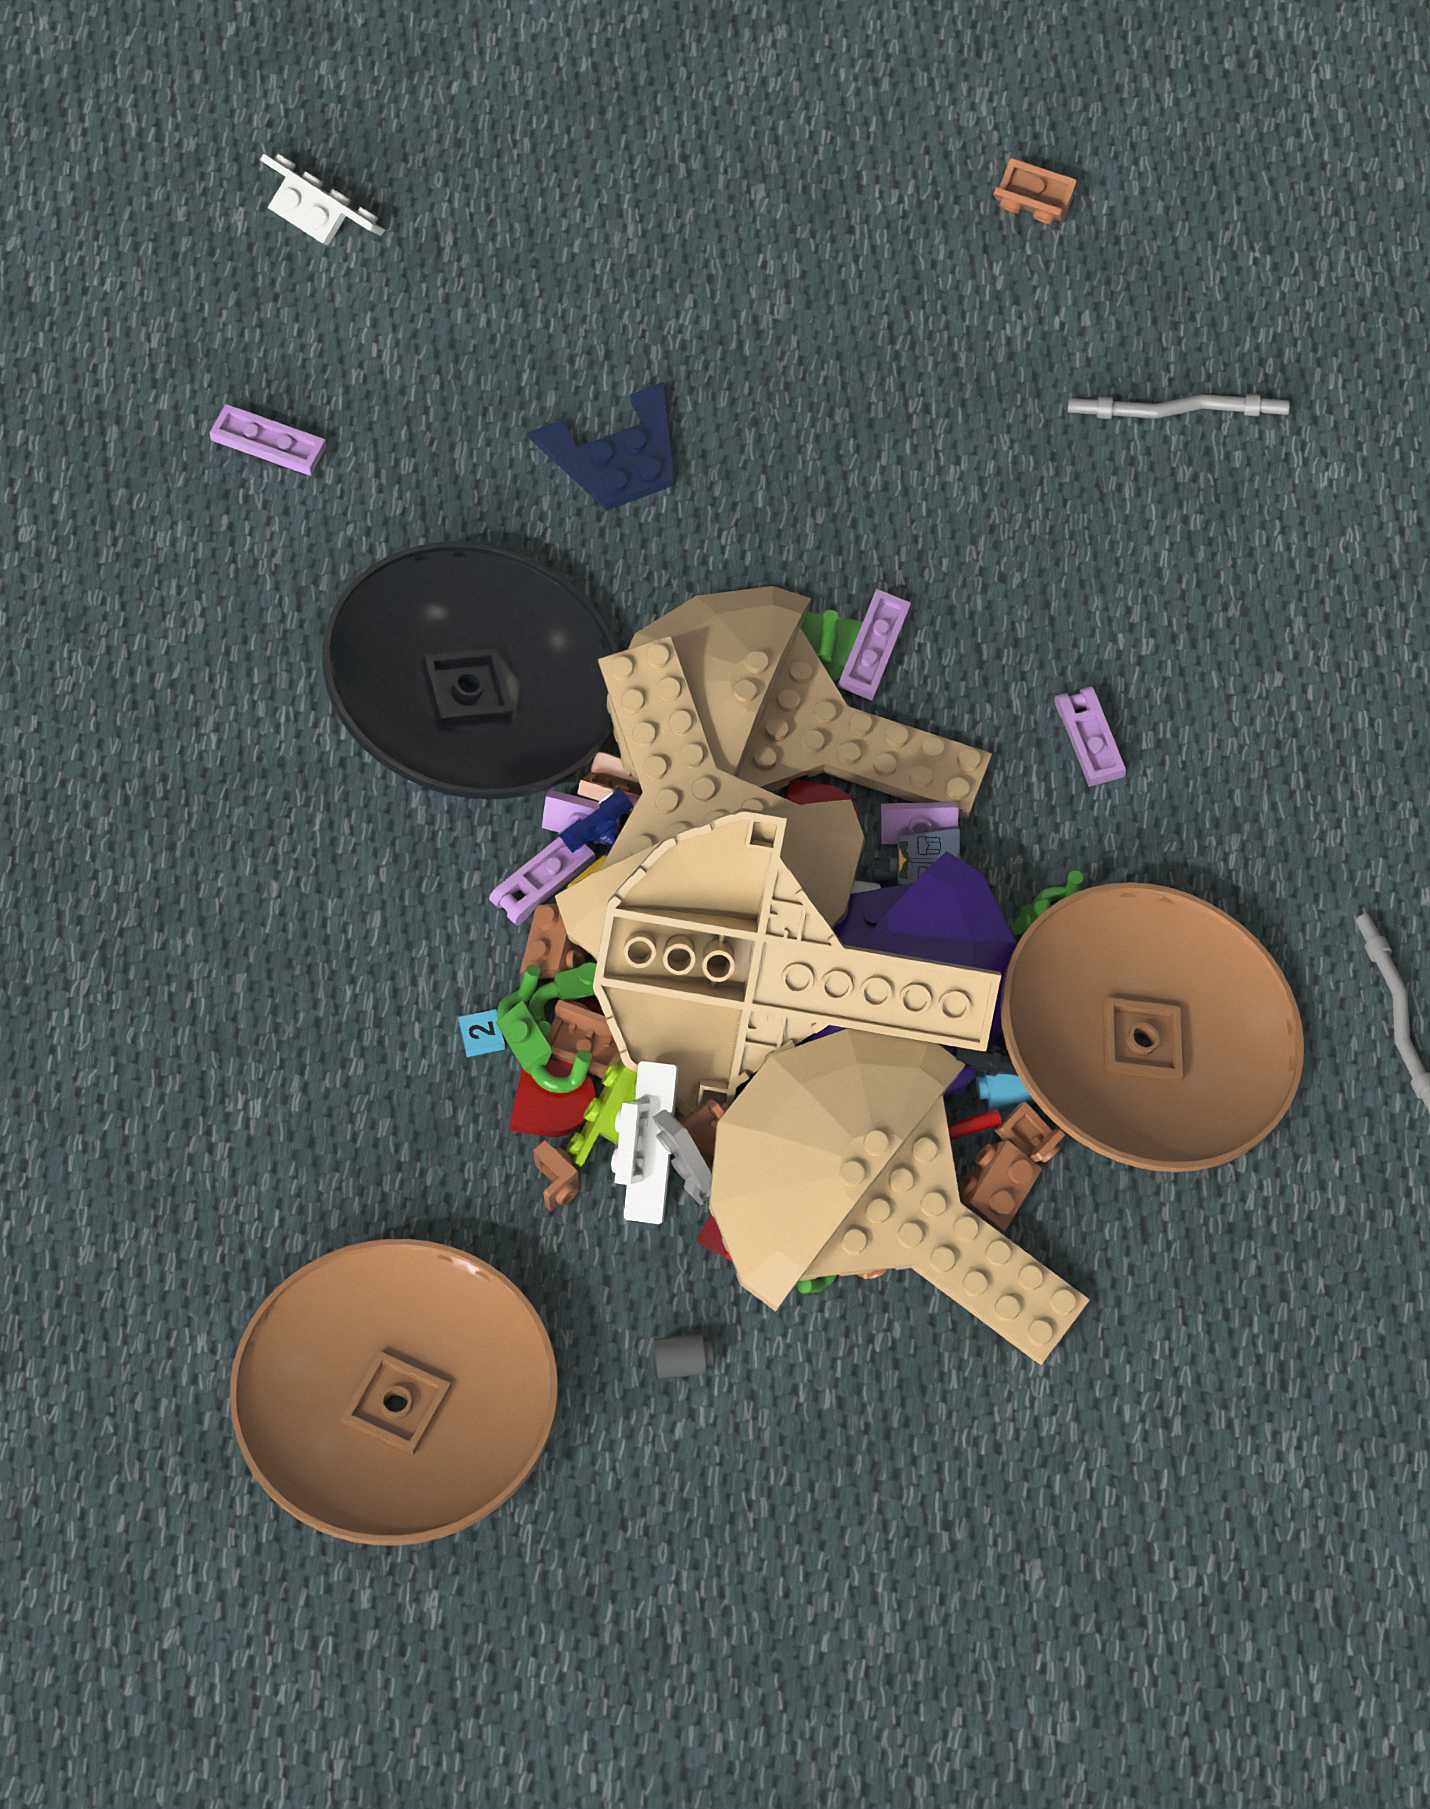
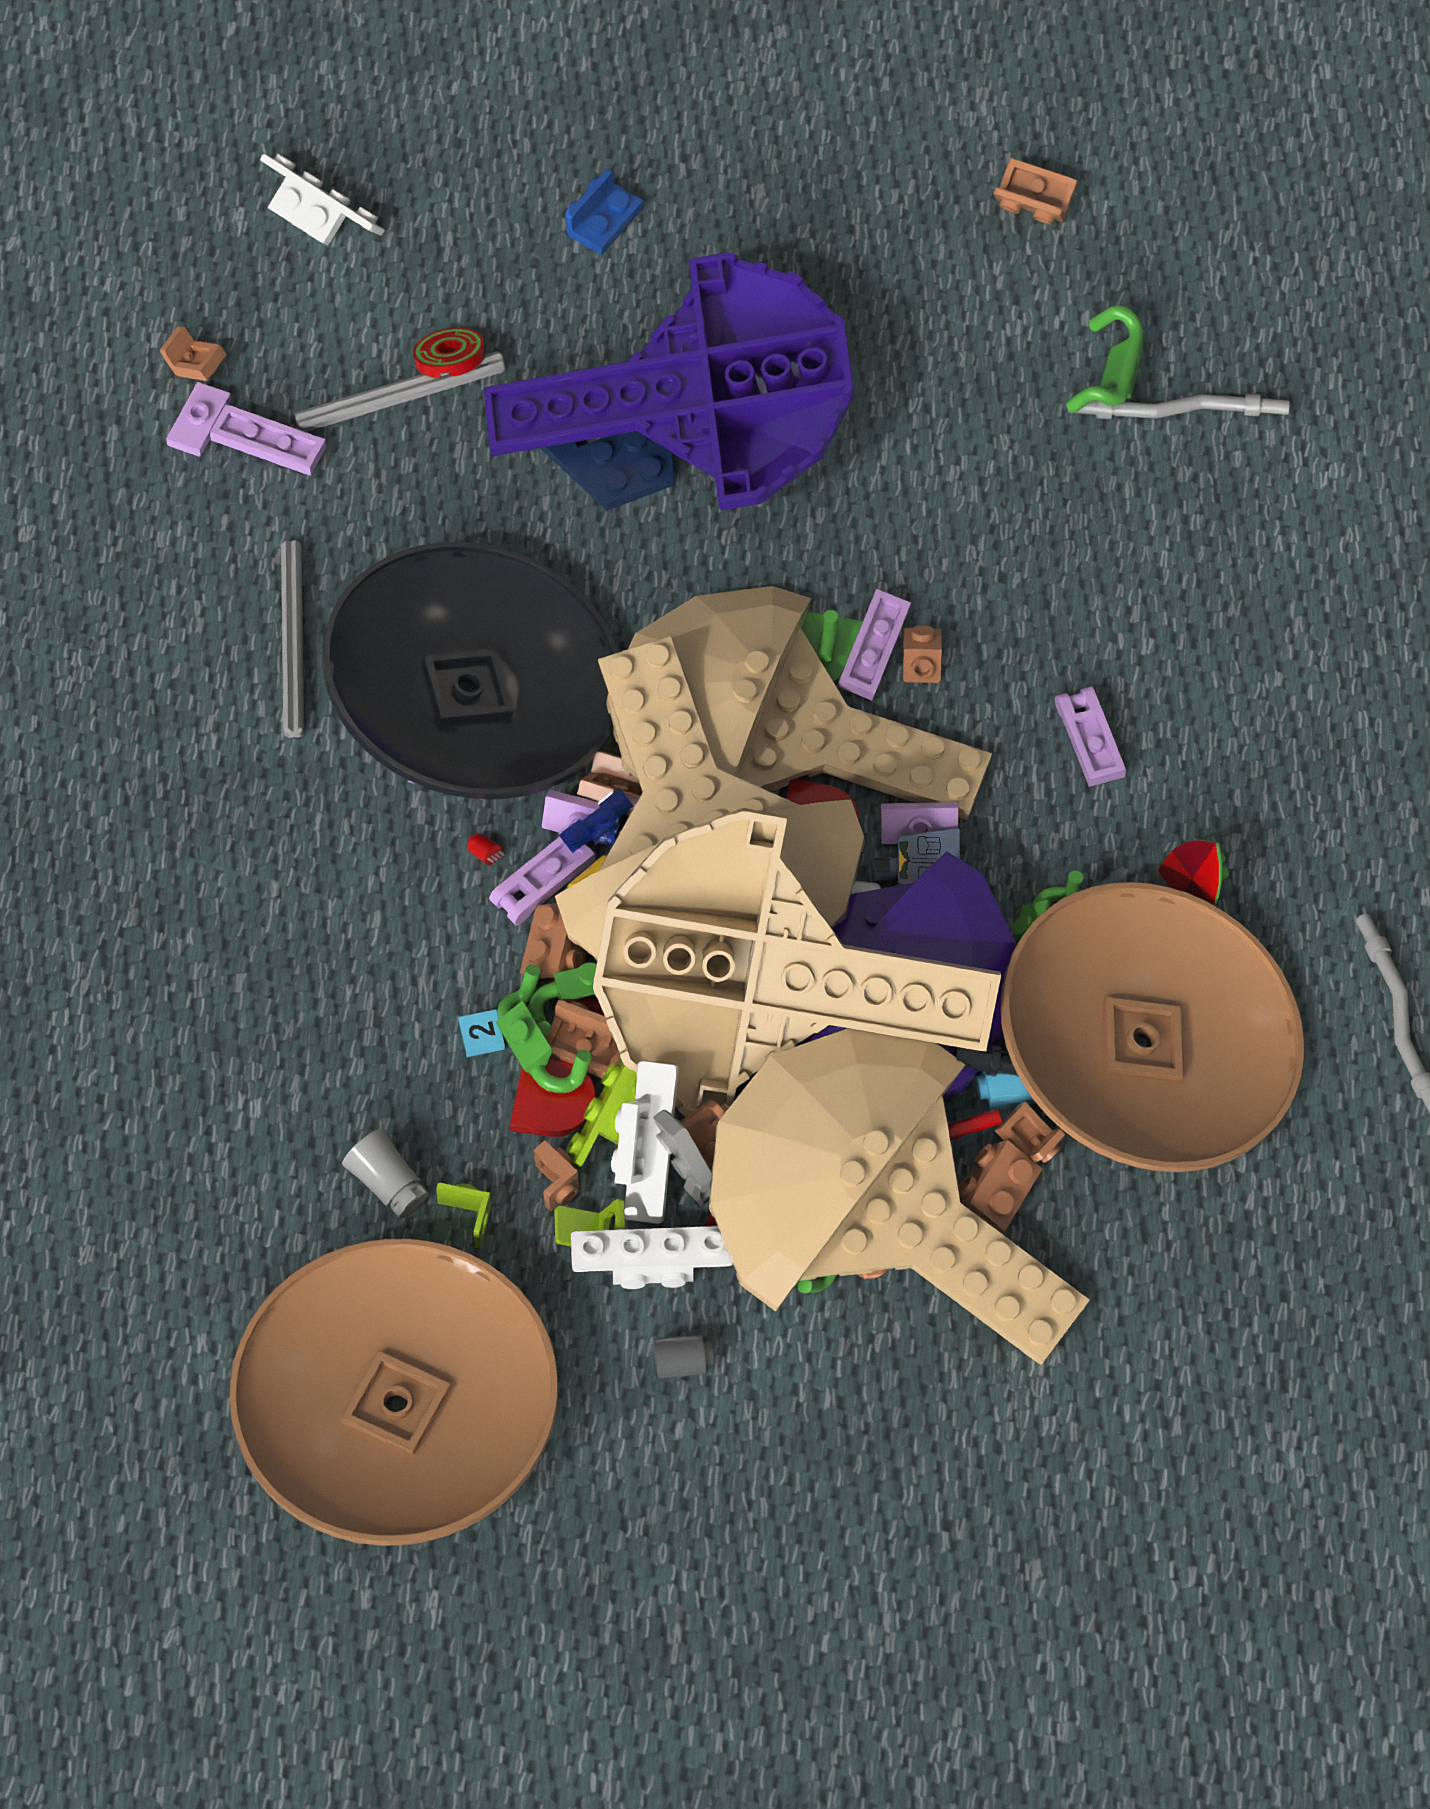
none -> nougat bracket [160,326,226,381]
none -> lavender plate [166,382,231,457]
none -> light grey axle [281,540,304,738]
none -> light grey axle [295,351,505,432]
none -> light grey plant [342,1129,429,1219]
none -> red tile [413,327,486,378]
none -> lime bracket [436,1183,491,1249]
none -> red piece [467,833,505,865]
none -> dark purple plate [483,252,855,511]
none -> lime bracket [554,1199,625,1247]
none -> blue bracket [565,168,644,255]
none -> white bracket [571,1226,733,1289]
none -> nougat bracket [903,625,942,683]
none -> bright green piece [1066,305,1144,413]
none -> shield [1158,839,1229,906]

